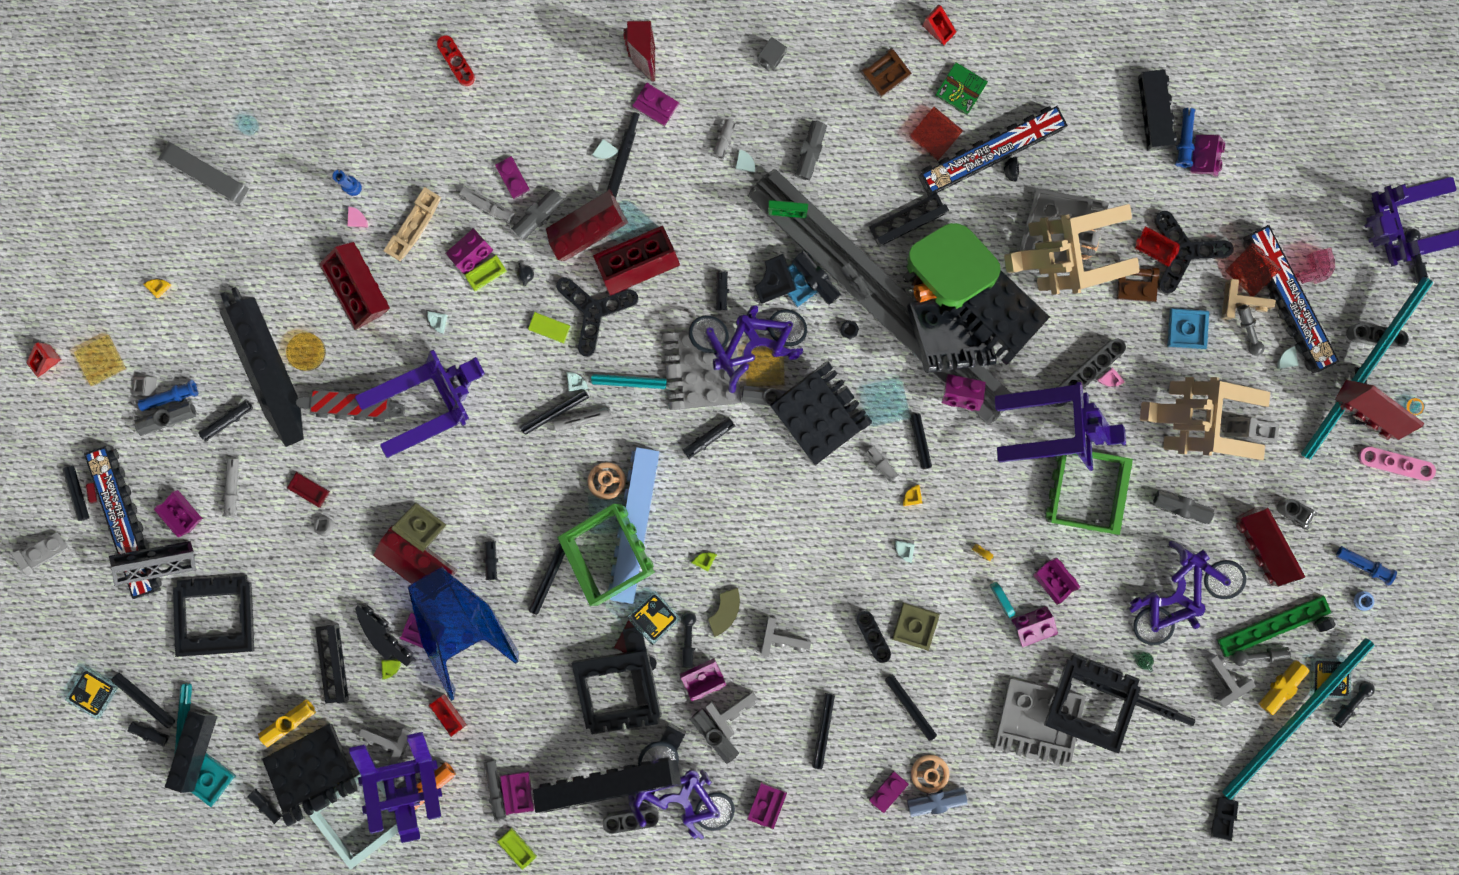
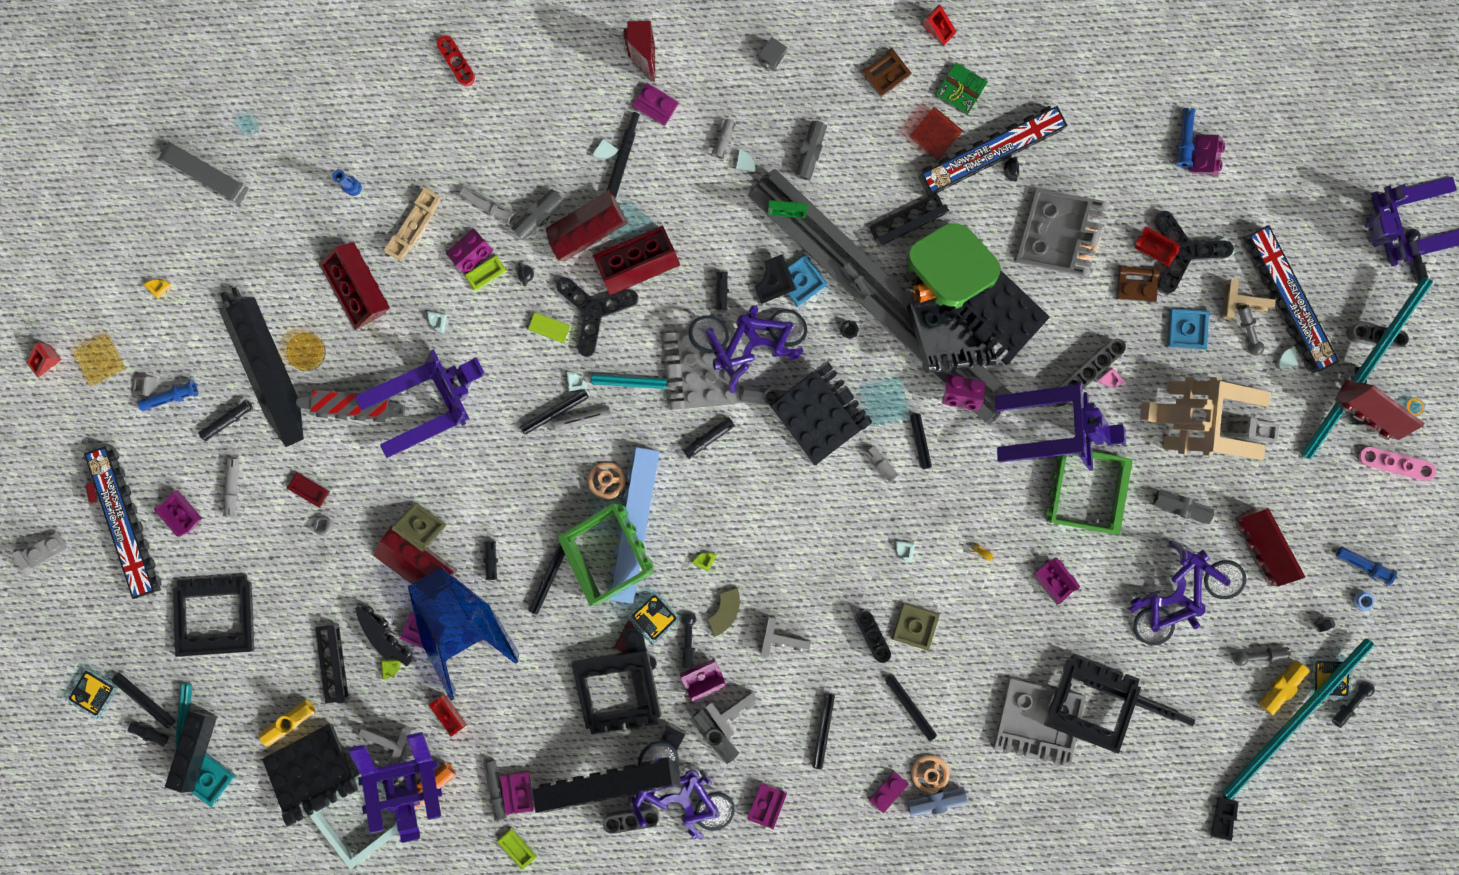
black axle [63,466,89,521] -> none
black fence [109,541,196,586] -> none
dark grey piece [134,401,197,436] -> none
black pin [246,789,282,824] -> none
bright pink tile [347,207,368,228] -> none
magenta plate [495,156,530,199] -> none
clear yellow tile [746,347,785,386] -> none
black piece [791,251,842,306] -> none
yellow tile [903,485,922,506] -> none
teal tile [990,581,1015,618] -> none
tan piece [1004,204,1140,295] -> none
magenta bracket [1011,606,1058,648] -> none
clear green piece [1133,652,1154,672] -> none
black brick [1138,69,1177,151] -> none
light grey bracket [1206,654,1256,707] -> none
green tile [1216,595,1332,657] -> none
clear red tile [1225,243,1282,297] -> none
dark grey piece [1277,499,1318,530] -> none
clear pink brick [1295,247,1335,284] -> none

